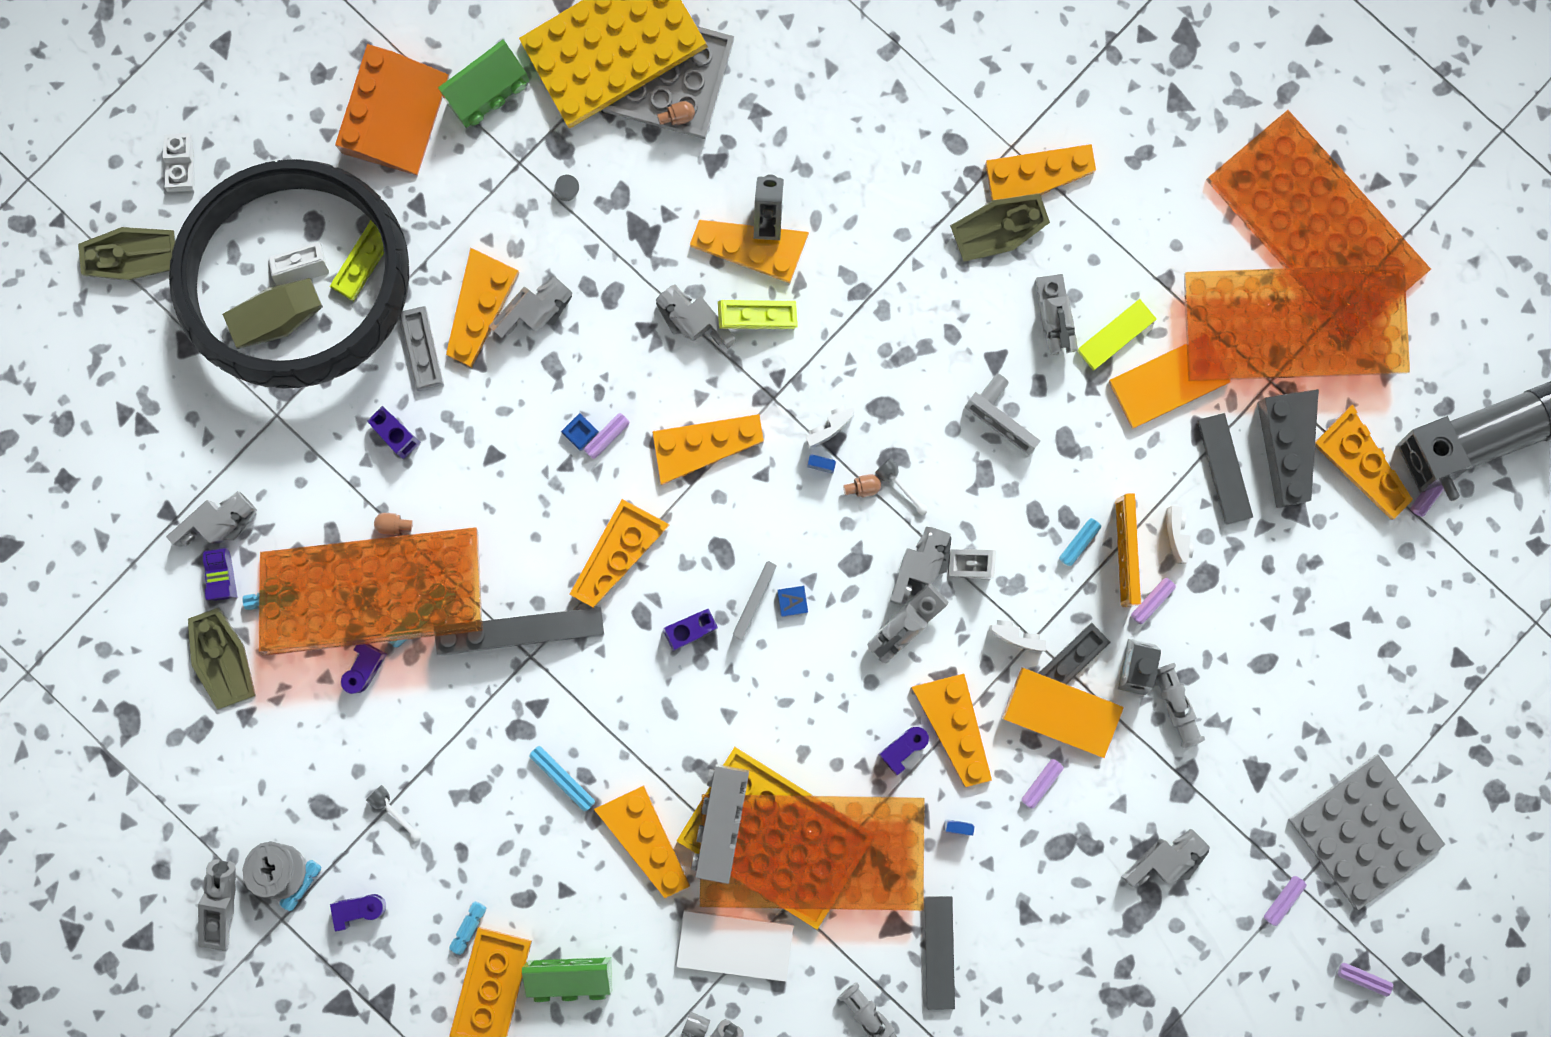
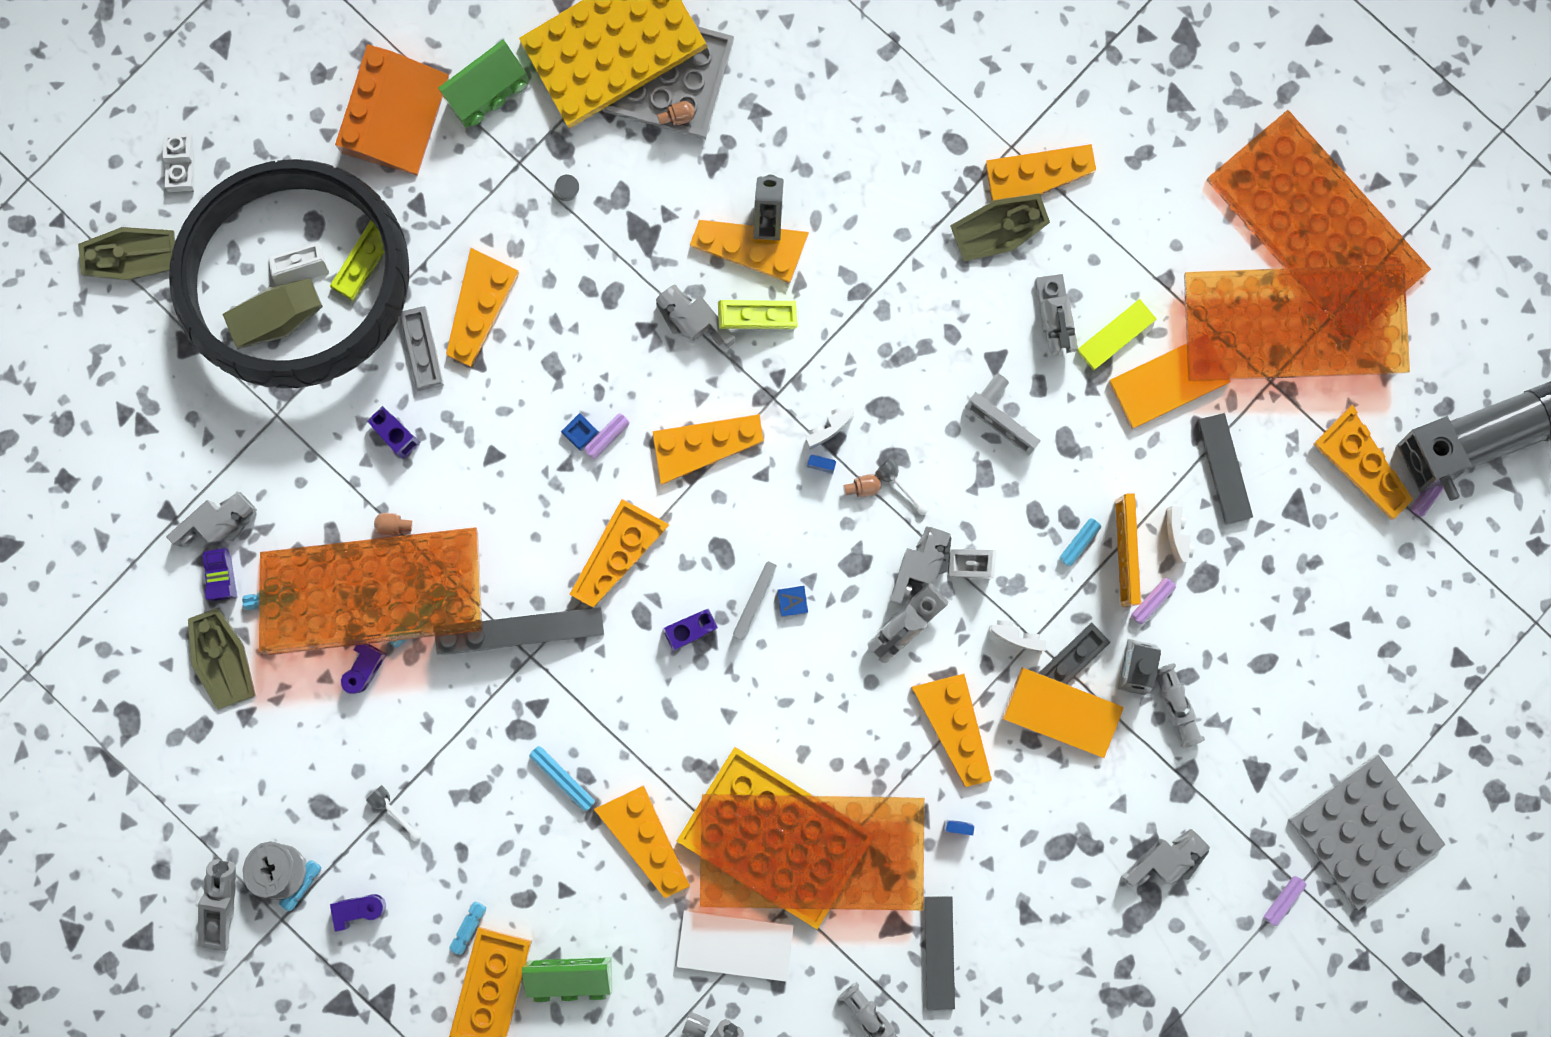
light grey plate [489,275,573,338] -> none
light grey wedge [691,764,750,884] -> none
dark purple leg [878,727,929,776] -> none
lavender axle [1021,759,1064,809] -> none
dark grey wedge [1257,389,1319,508] -> none
lavender axle [1338,963,1393,997] -> none

